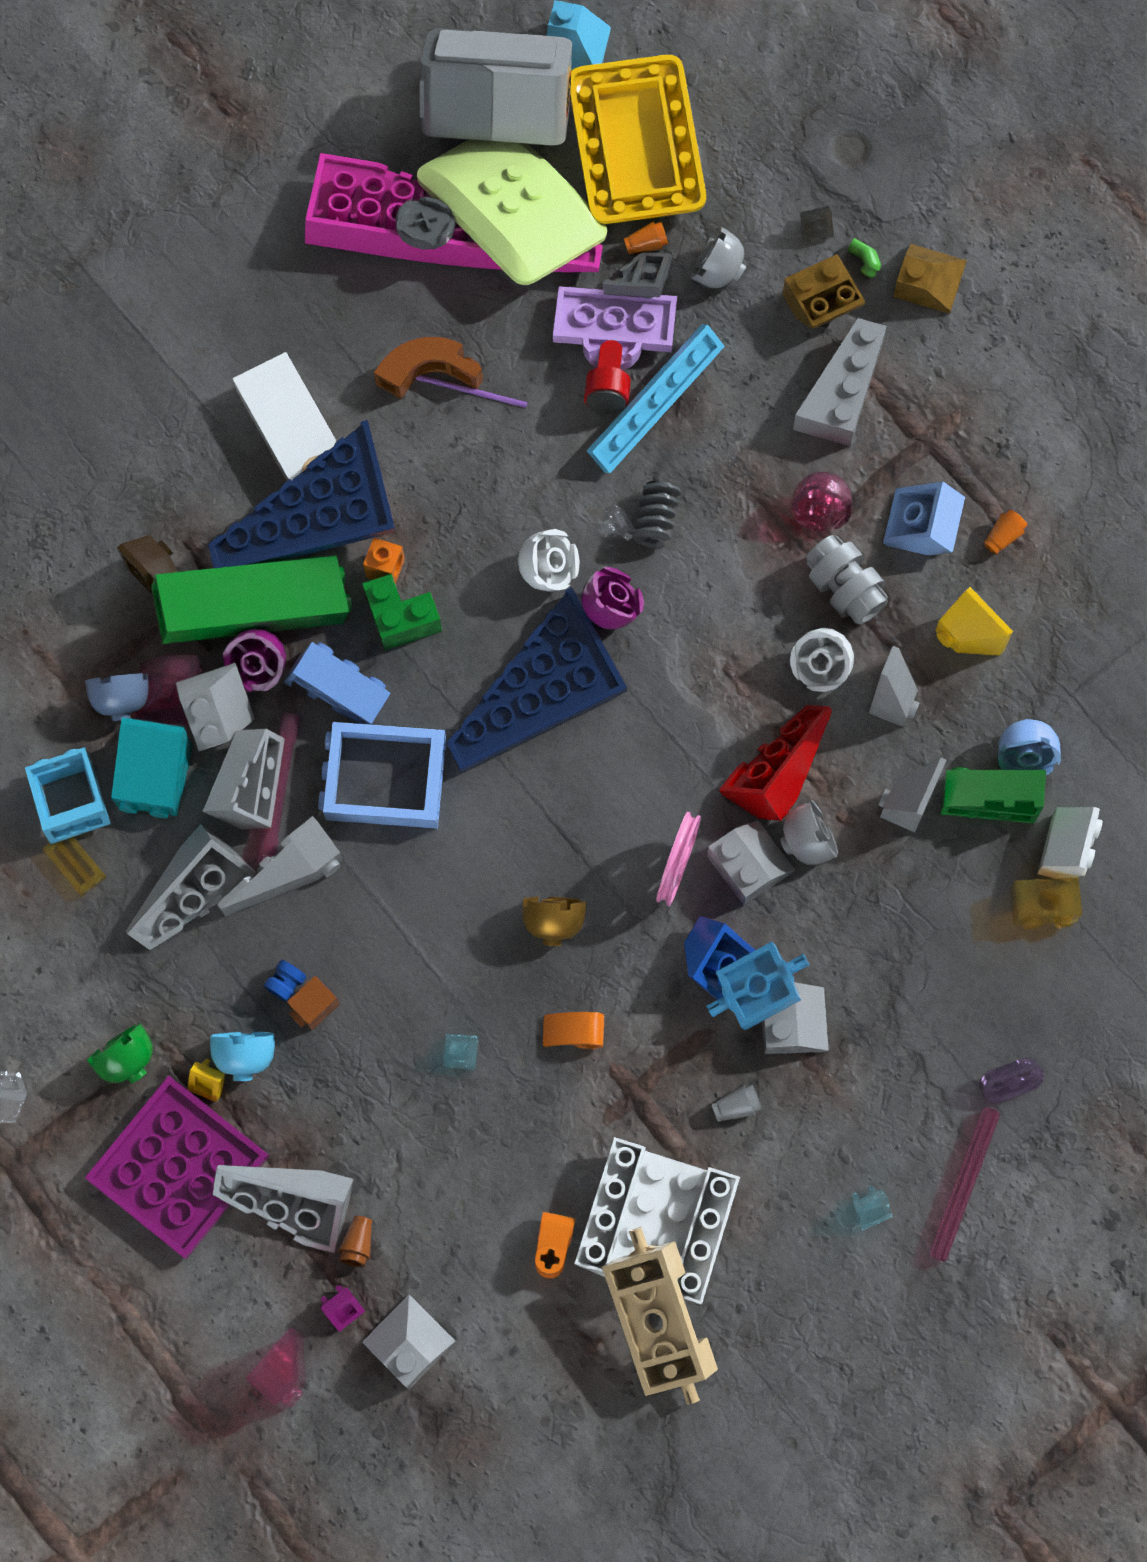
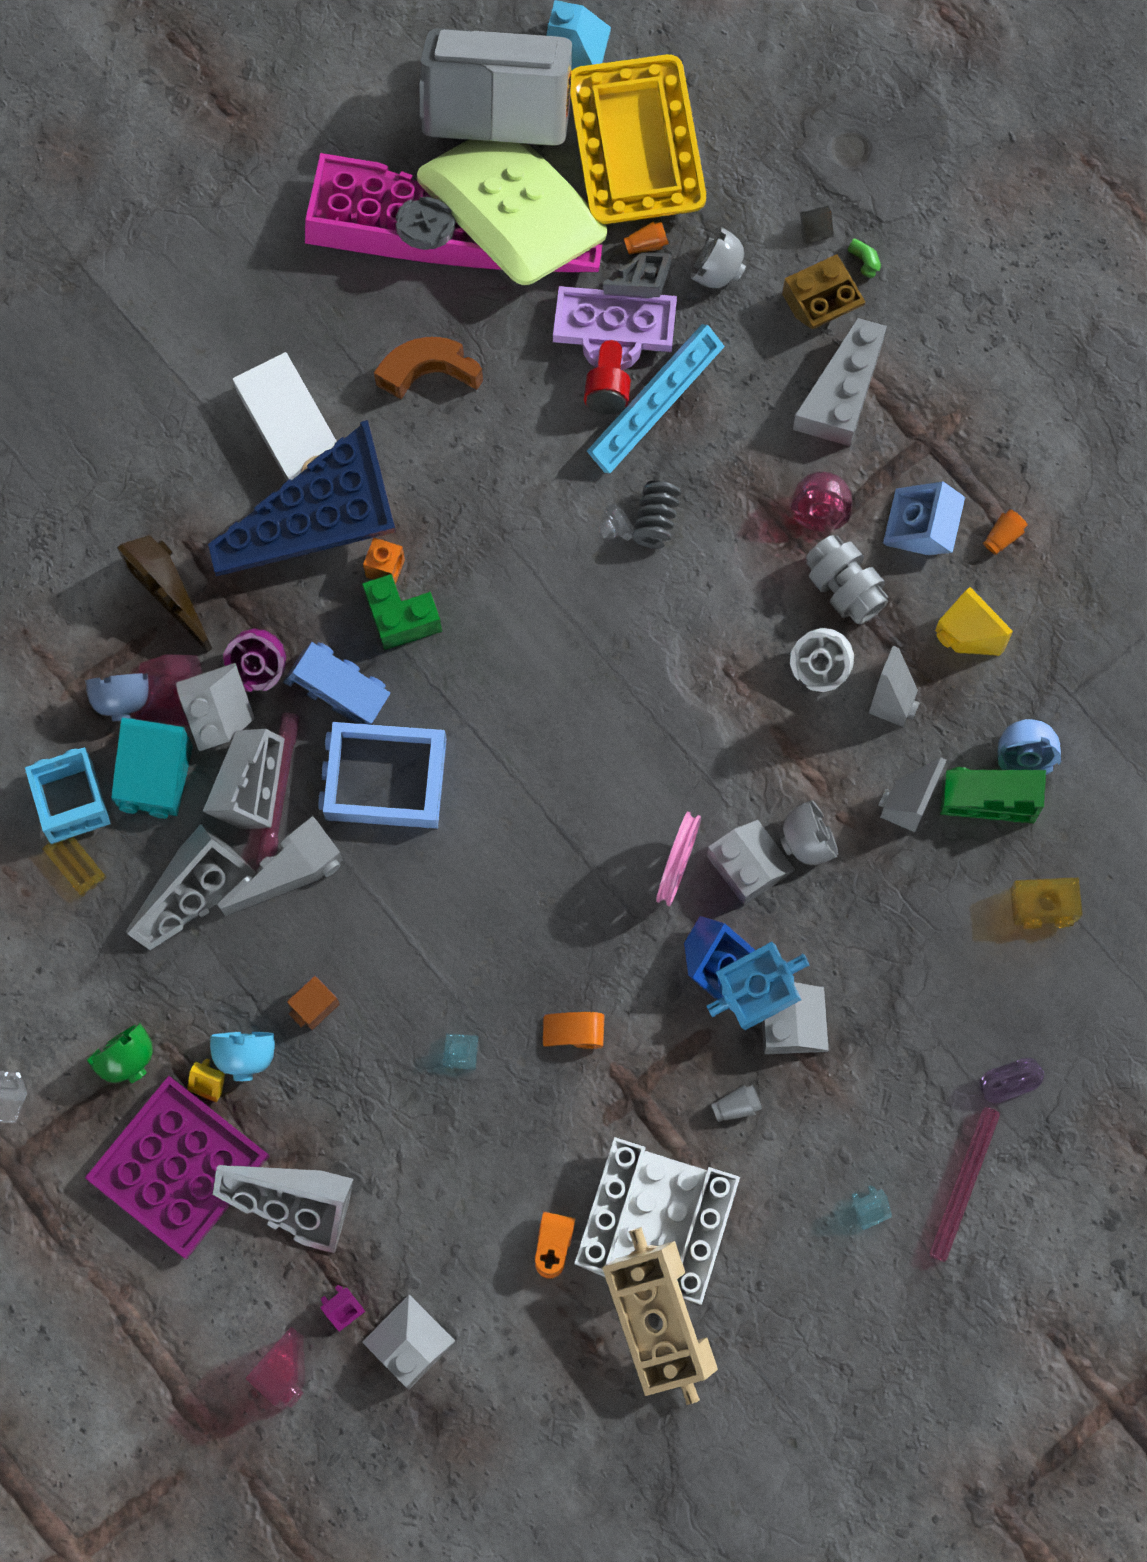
green brick [151,556,352,644] -> none
blue wheel [263,959,307,1003] -> none
dark orange cone [338,1216,373,1267] -> none
medium lavender piece [416,375,527,408] -> none
dark blue wing [447,587,627,773] -> none
white cylinder [518,529,580,592] -> none
pearl gold cylinder [522,896,586,946] -> none
magenta cylinder [581,567,644,630] -> none
red wedge [719,705,832,821] -> none
pearl gold slope [893,244,967,314] -> none
white slope [1037,807,1103,884] -> none

